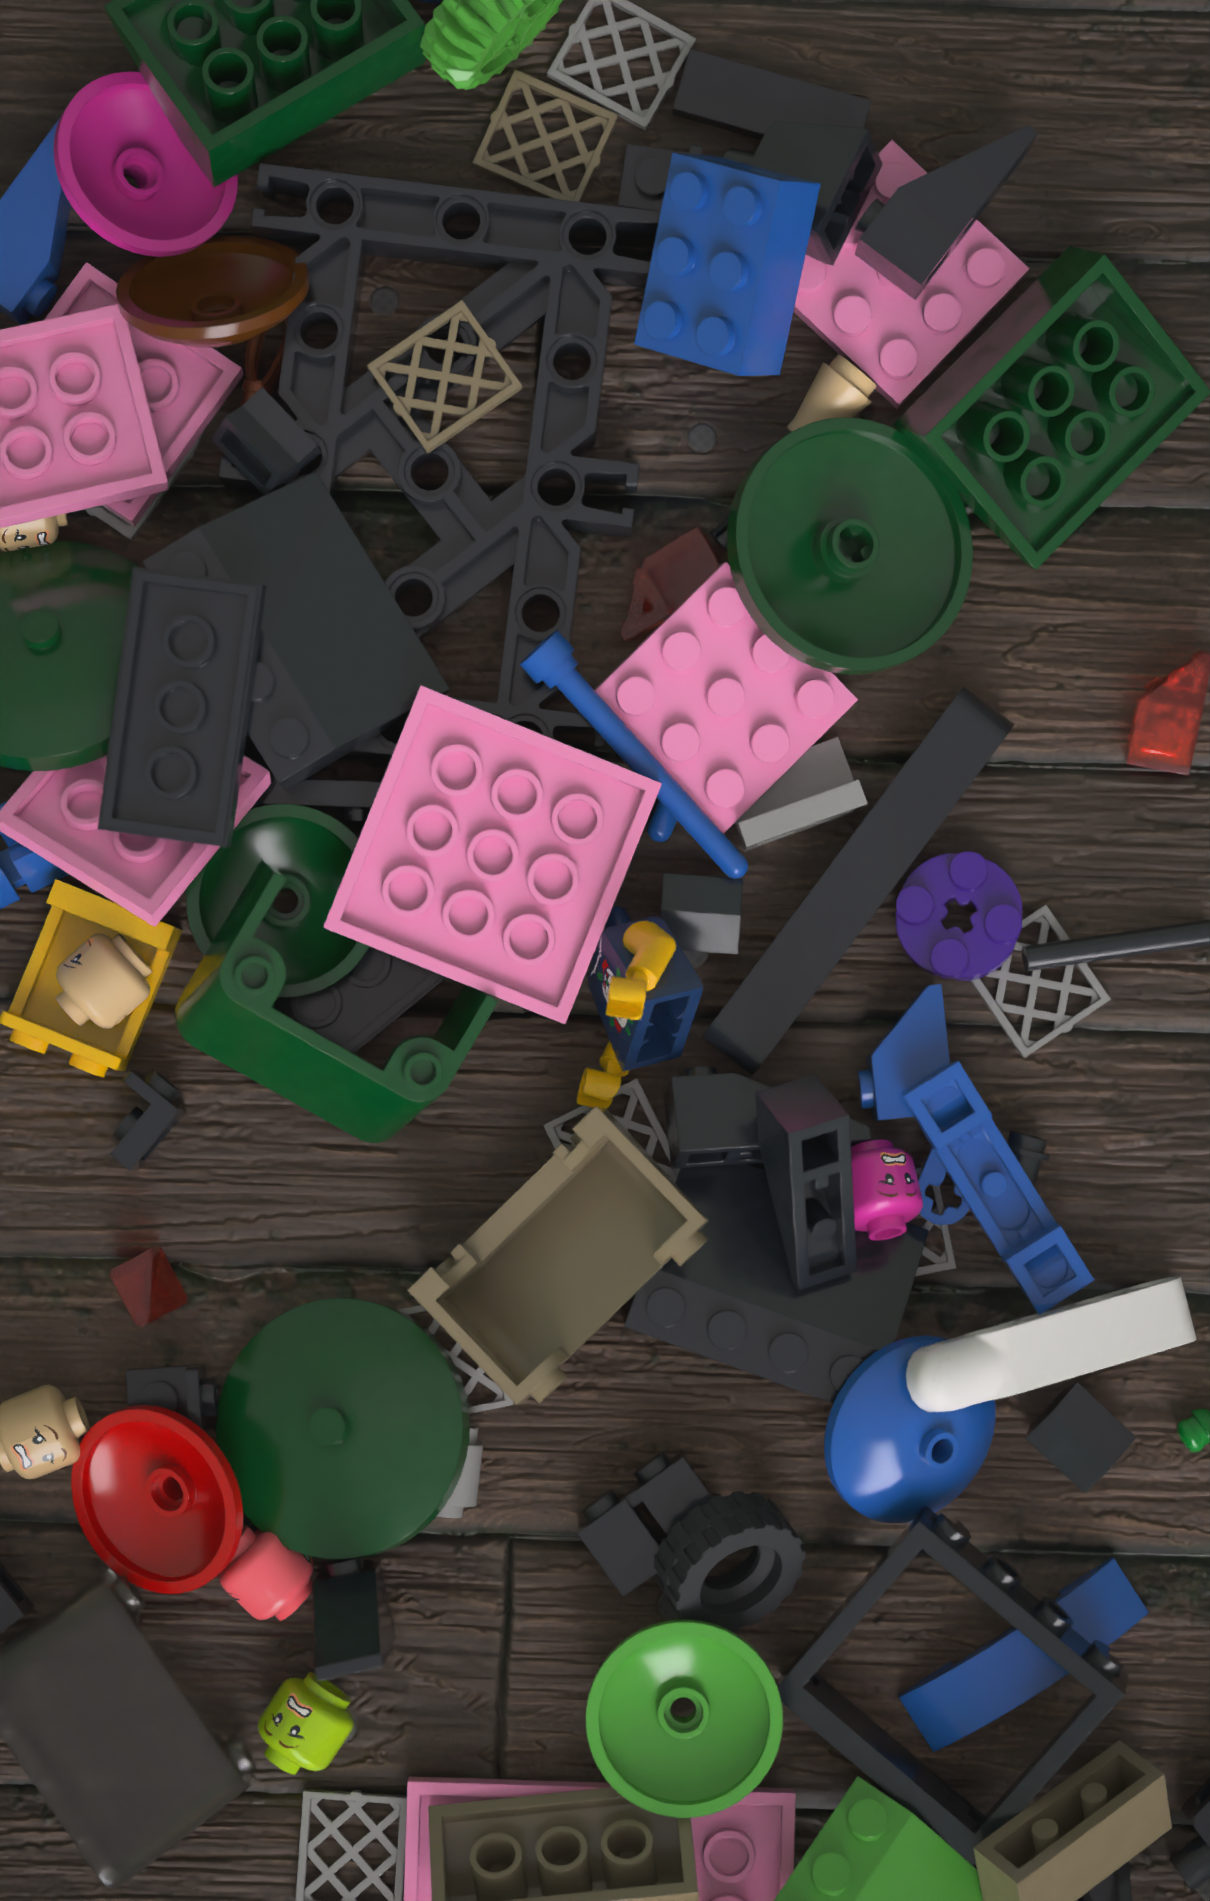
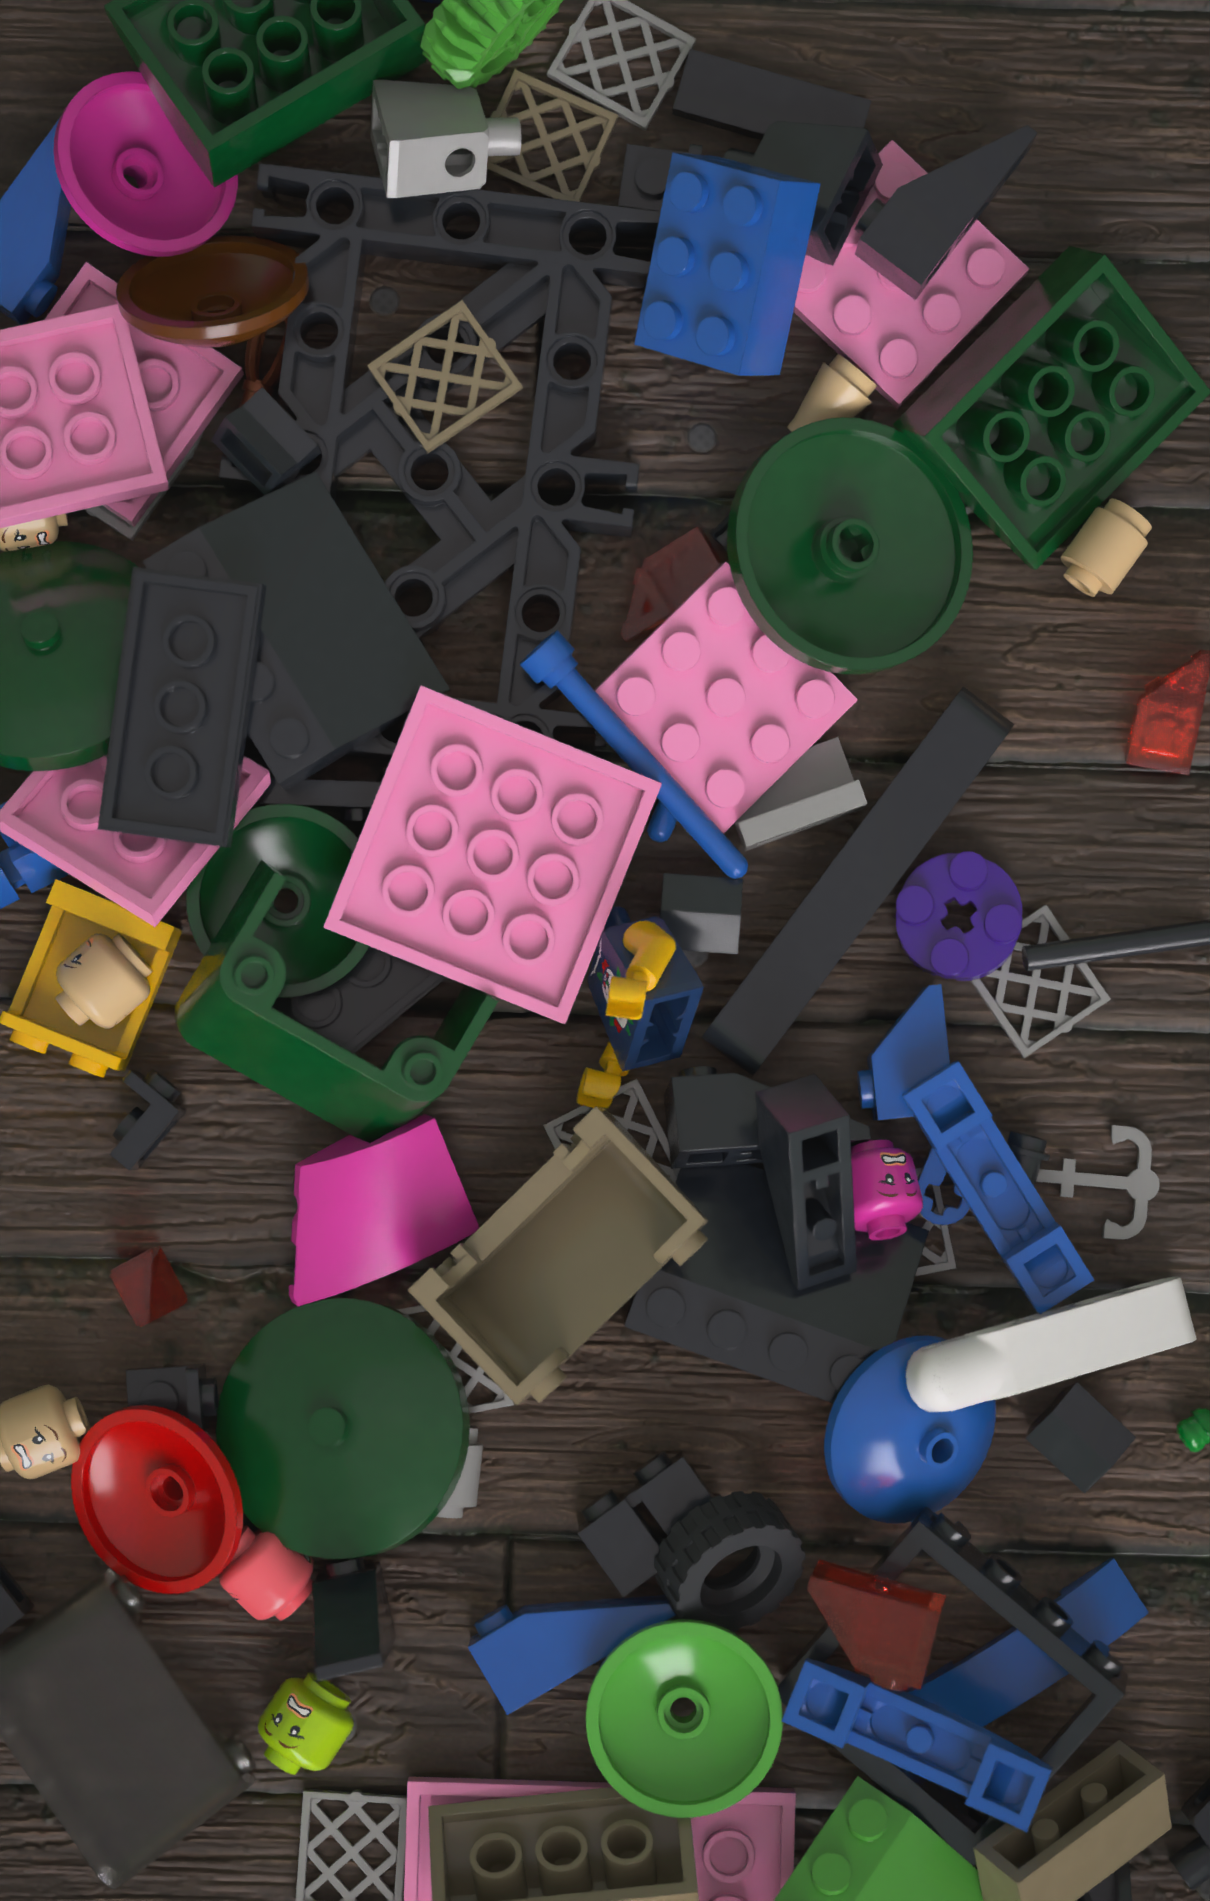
none -> dark pink slope [289,1114,480,1306]
none -> light grey torso [370,80,521,198]
none -> blue slope [468,1595,675,1715]
none -> blue slope [782,1658,1053,1832]
none -> clear red slope [807,1559,946,1691]
none -> light grey piece [1036,1125,1160,1239]
none -> tan brick [1060,498,1152,597]

